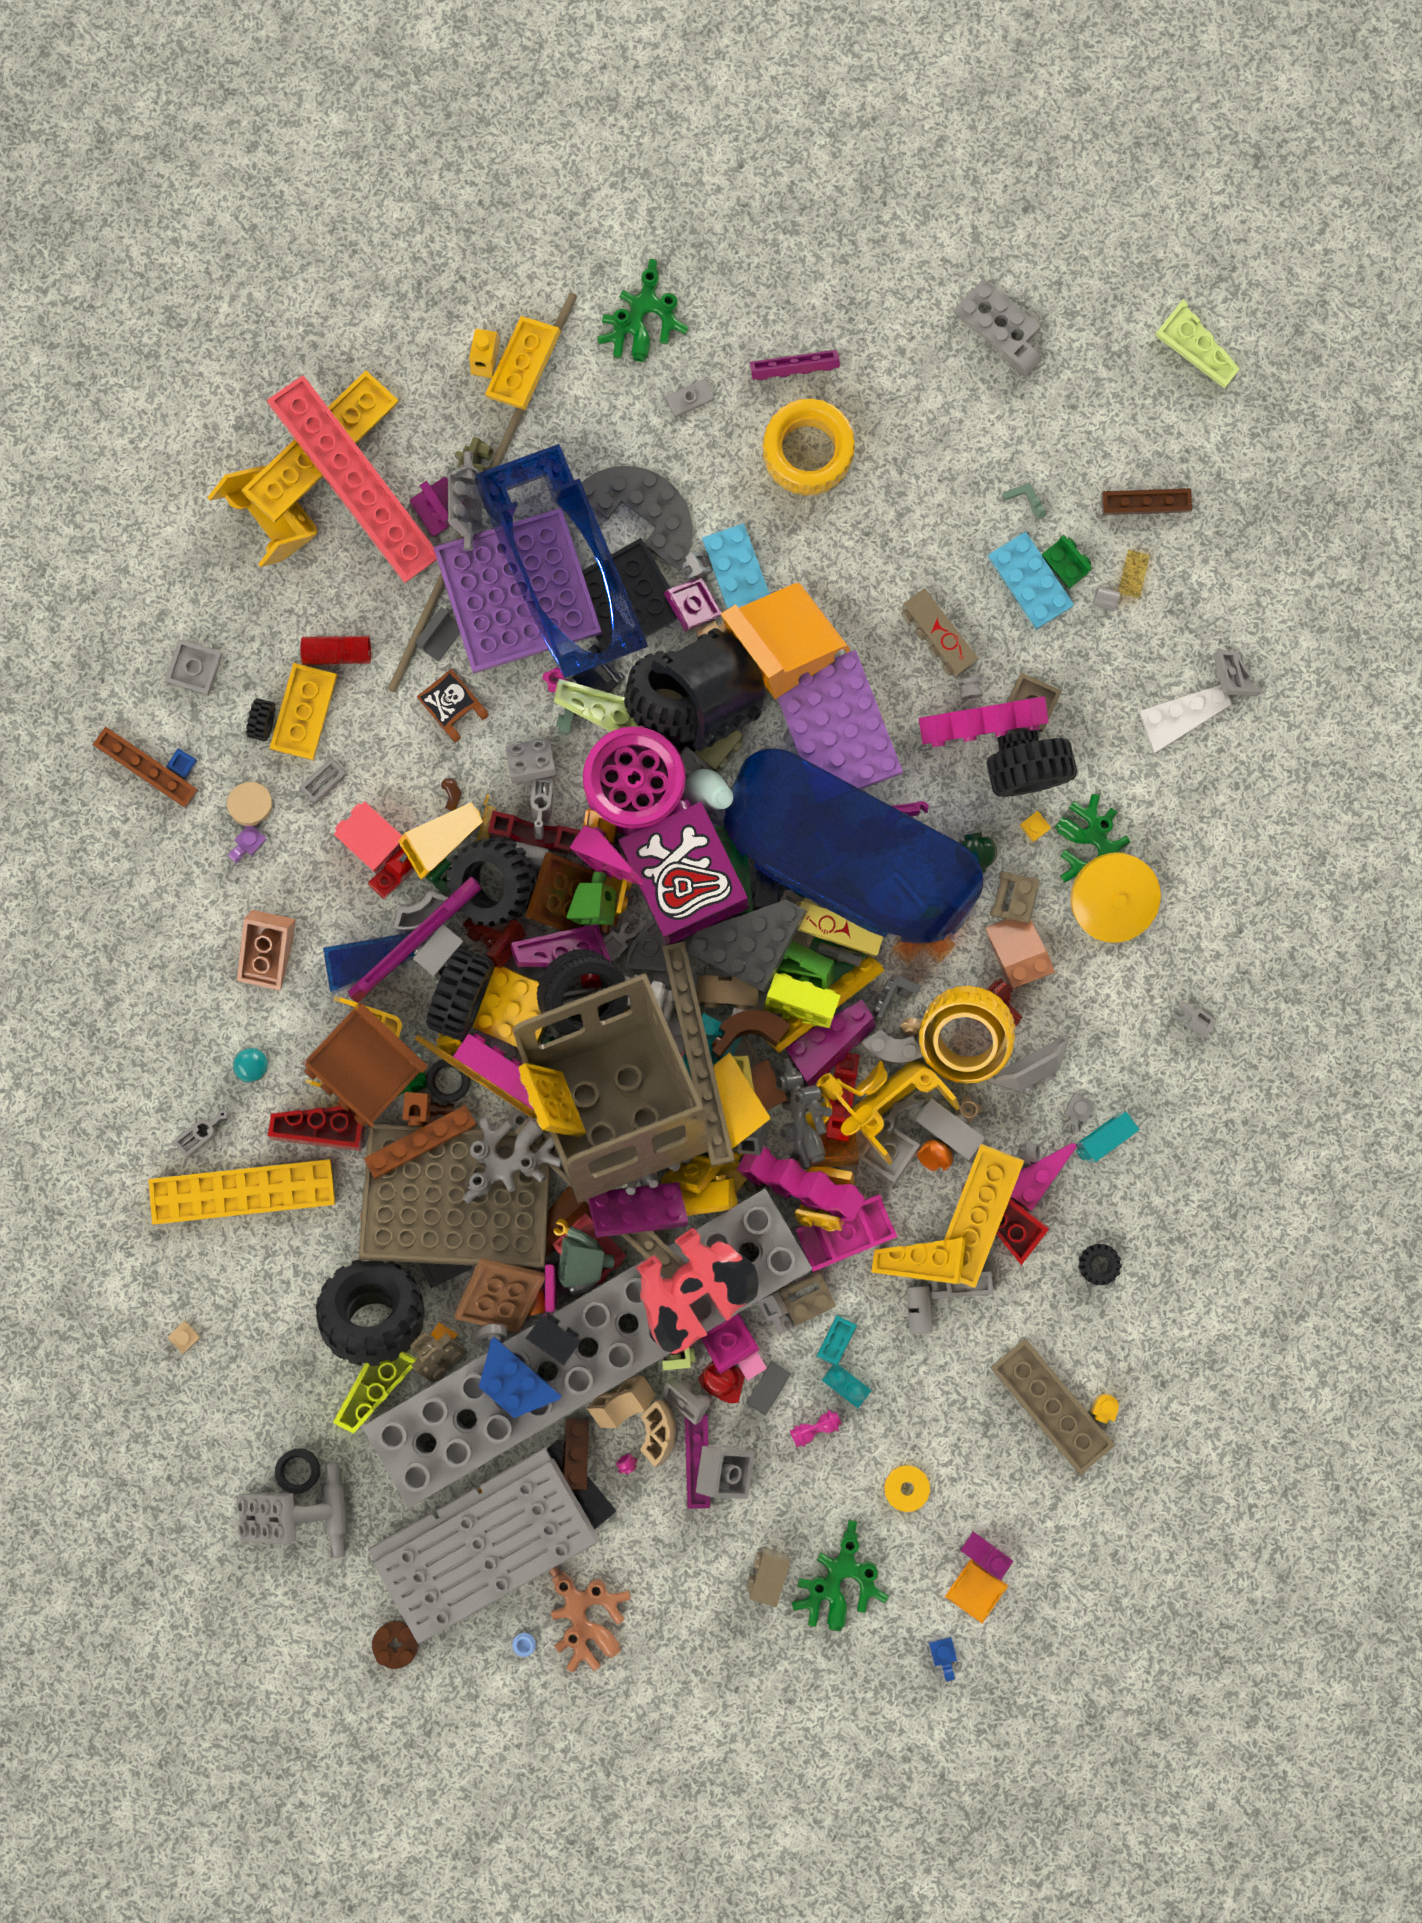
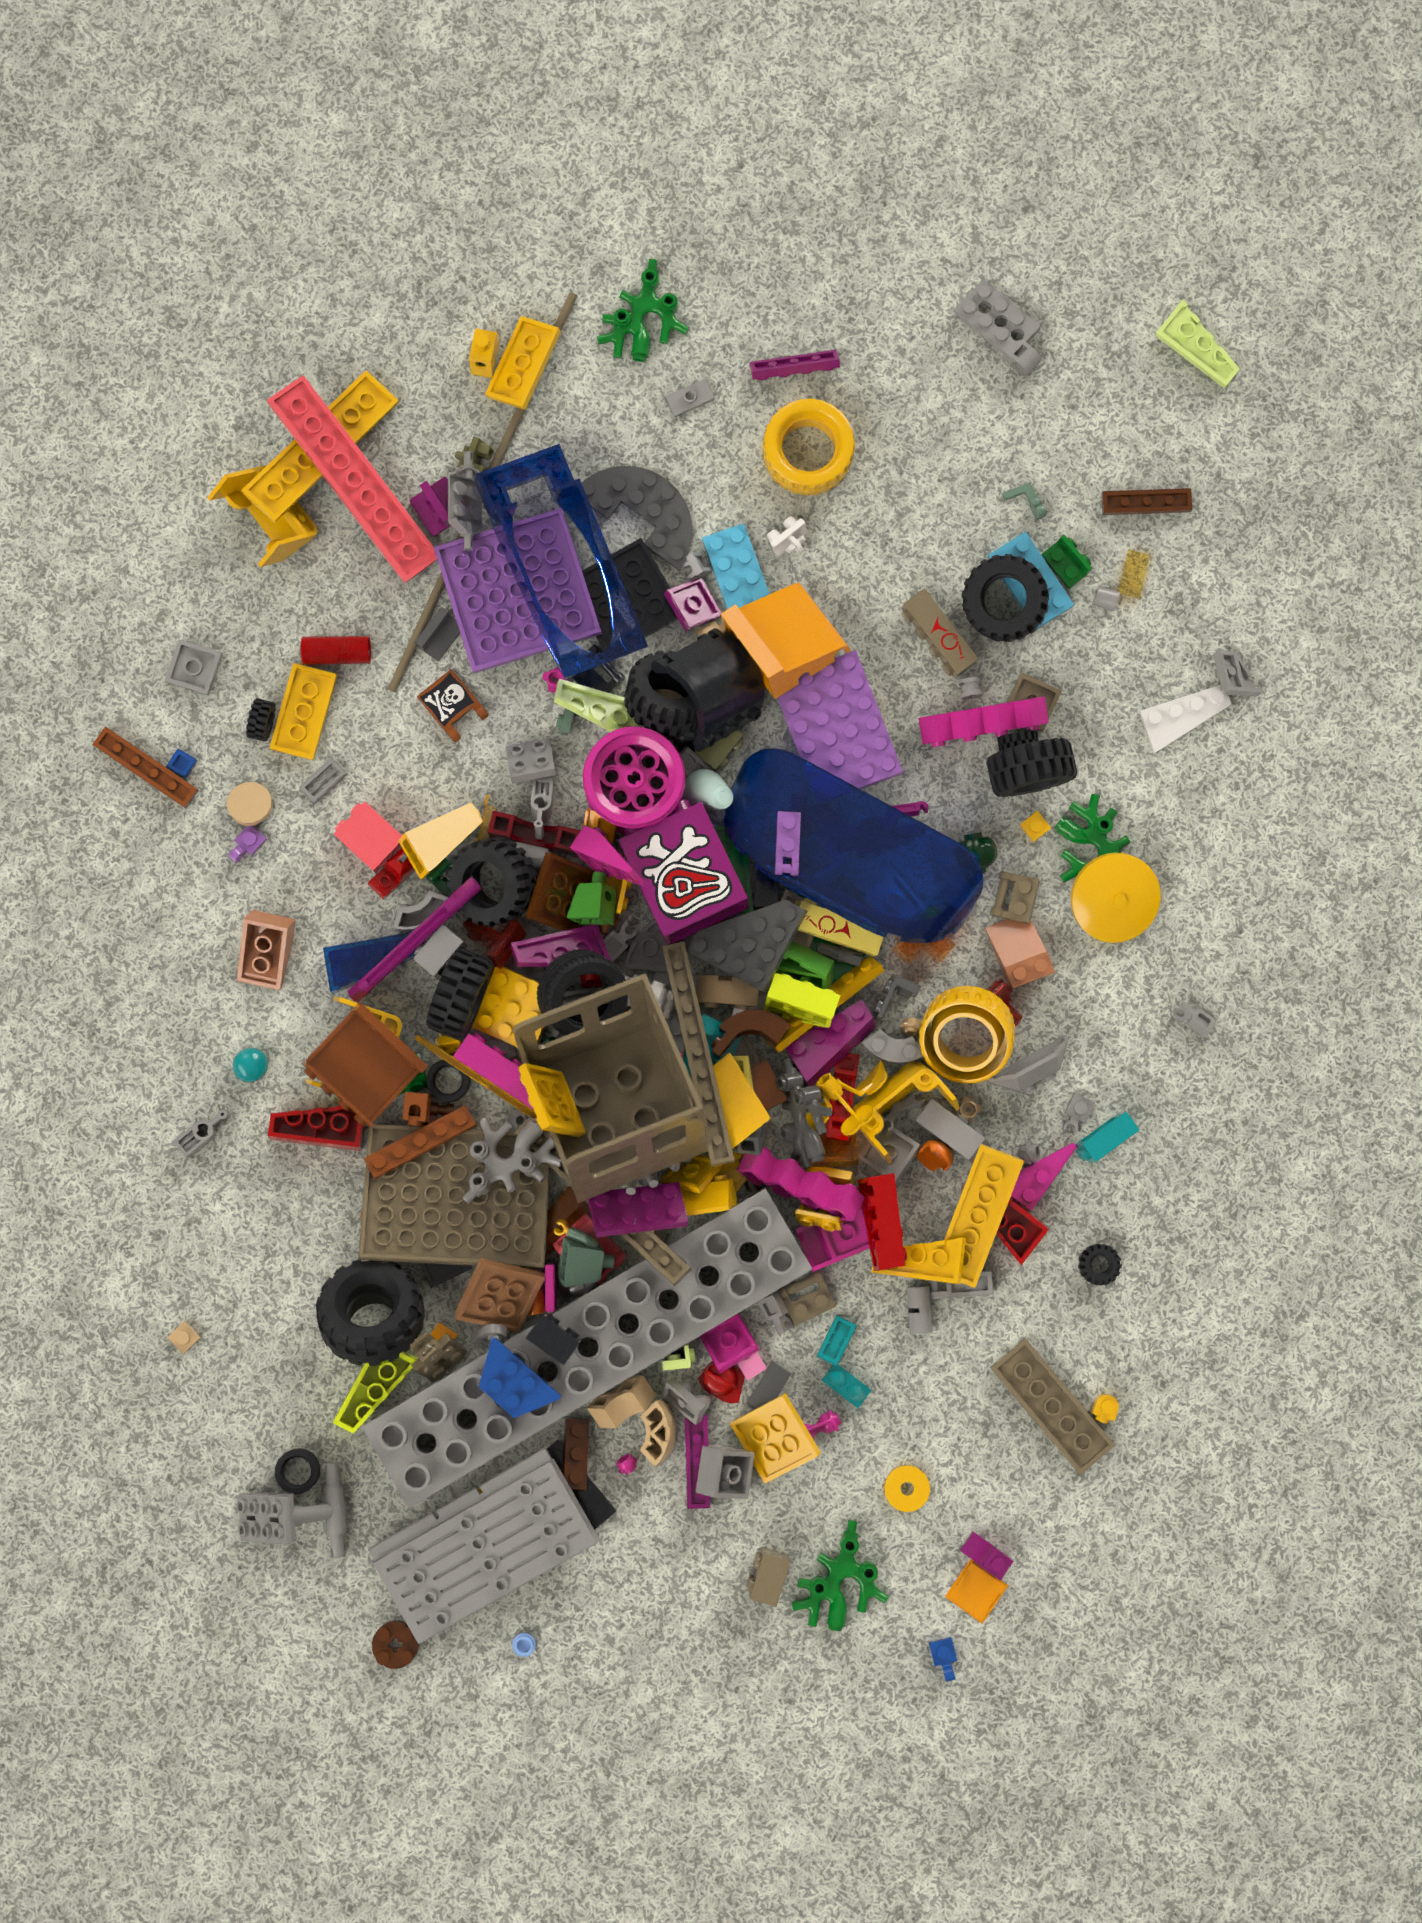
yellow plate [148,1159,336,1225] -> none
reddish brown arm [441,778,462,811] -> none
nougat plant [549,1566,631,1673] -> none
coral animal [636,1228,758,1354] -> none
none -> yellow plate [729,1393,821,1483]
none -> white hips [767,516,809,558]
none -> medium lavender plate [775,811,801,876]
none -> red wedge [857,1173,907,1271]
none -> black tyre [961,554,1049,642]

